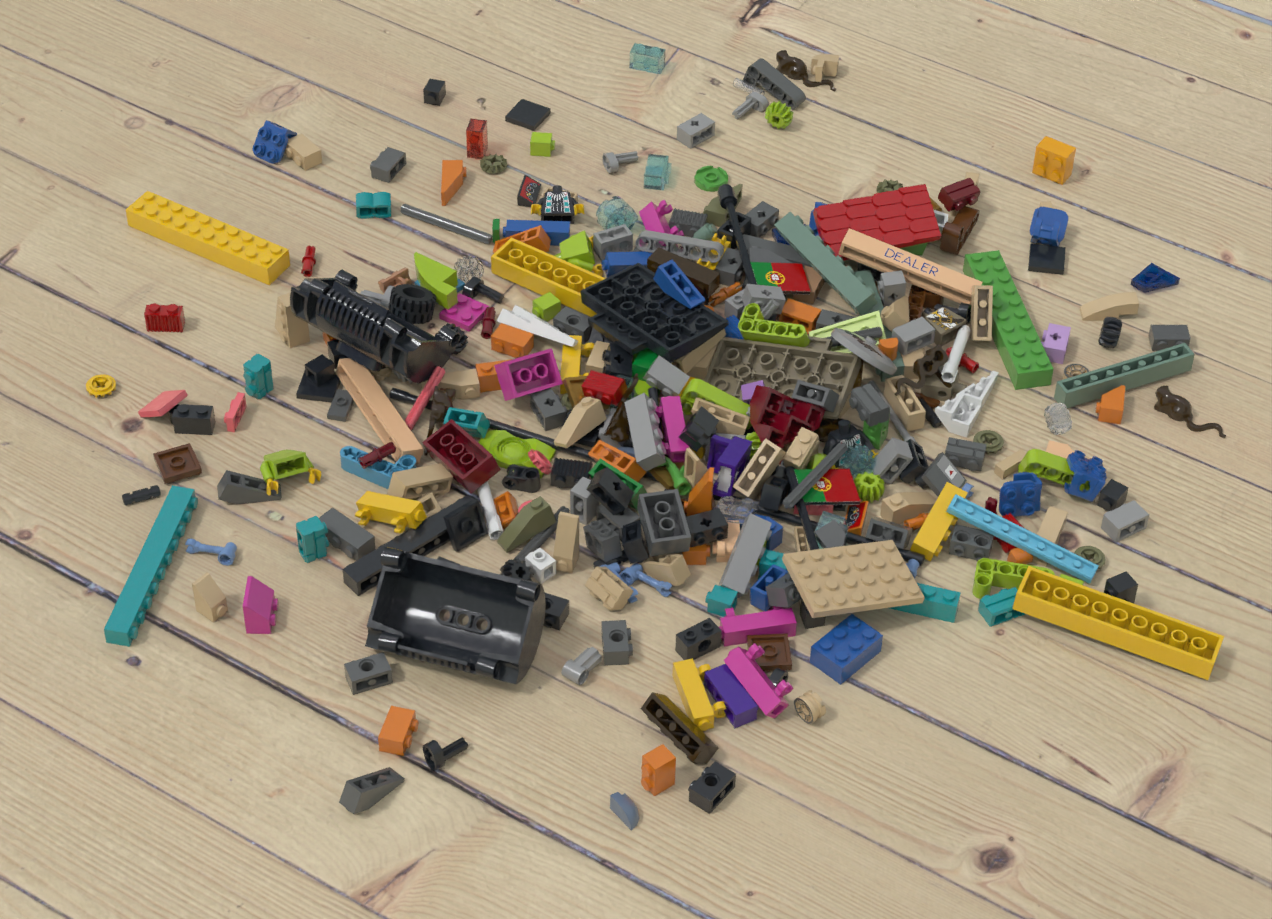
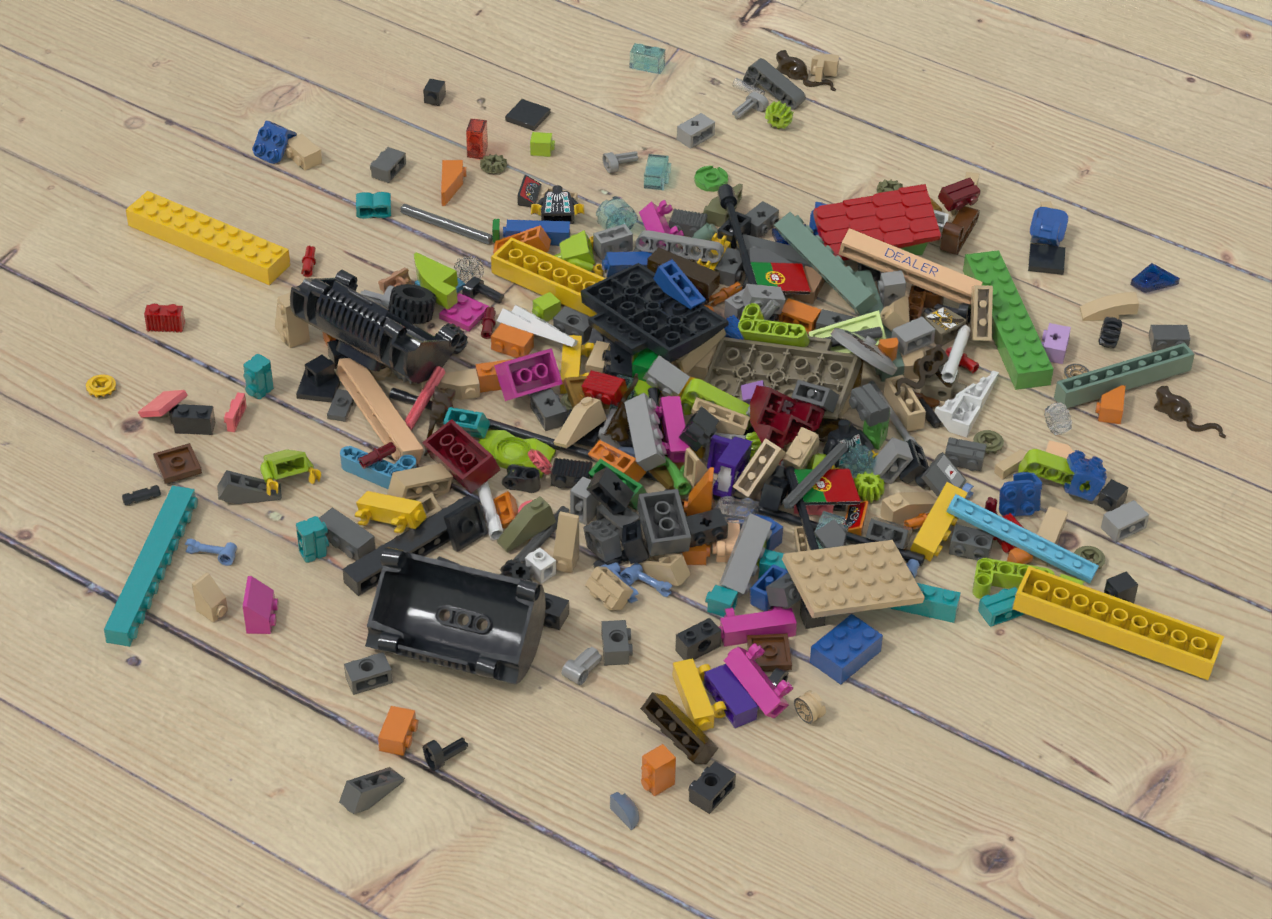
light orange brick [1032,136,1076,185] -> none

